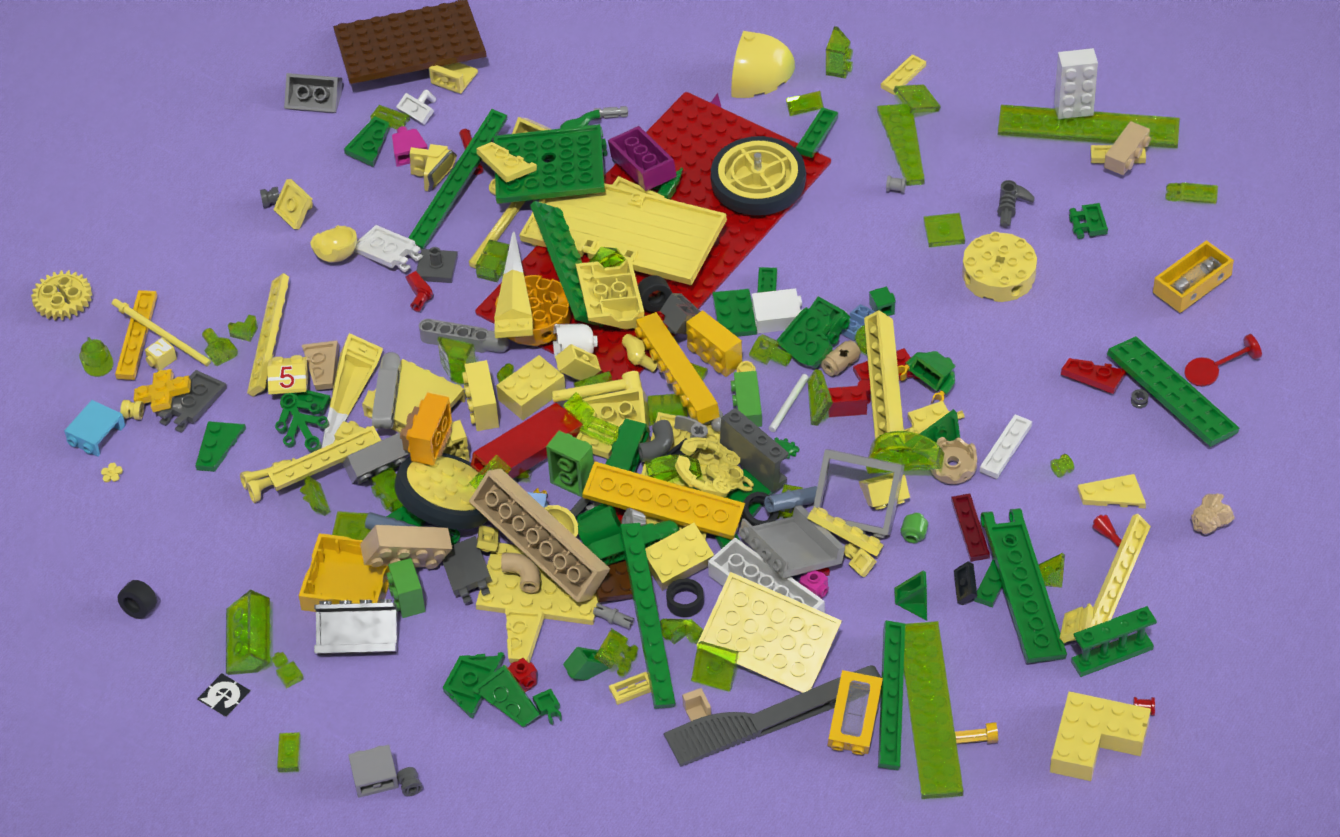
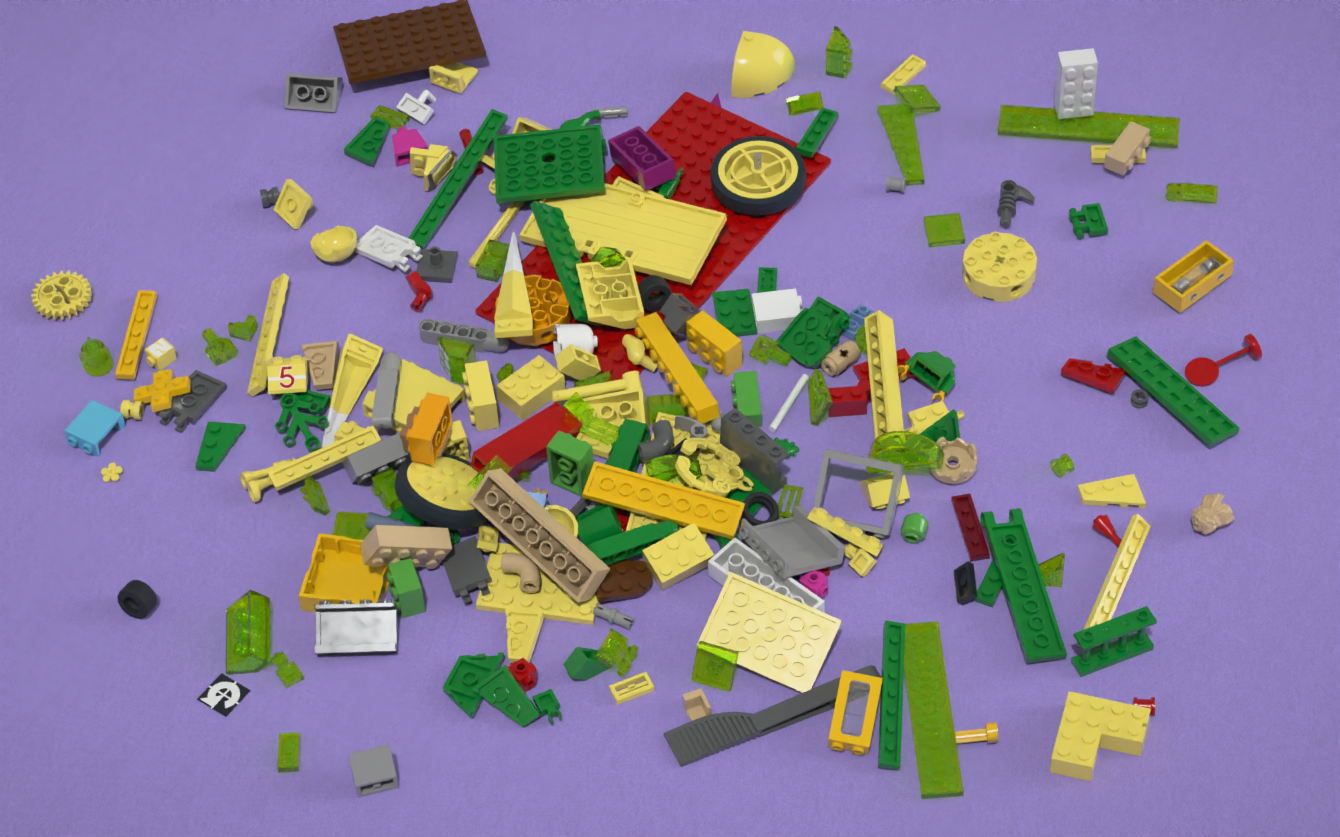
light yellow bar [111,298,211,366] -> none
dark grey wheel [397,767,423,796] -> none
light yellow wing [477,142,537,182] -> none
green plate [619,523,676,709] -> none
light grey piece [622,508,646,526] -> none
clear neon green slope [660,619,703,645] -> none
black tyre [666,578,704,617] -> none
light yellow plate [737,361,756,372] -> none
sand blue axle [764,486,817,512] -> none
green brick [869,286,896,316] -> none
green slope [894,570,927,621] -> none
white plate [980,414,1032,479] -> none
light yellow plate [1060,603,1094,643] -> none

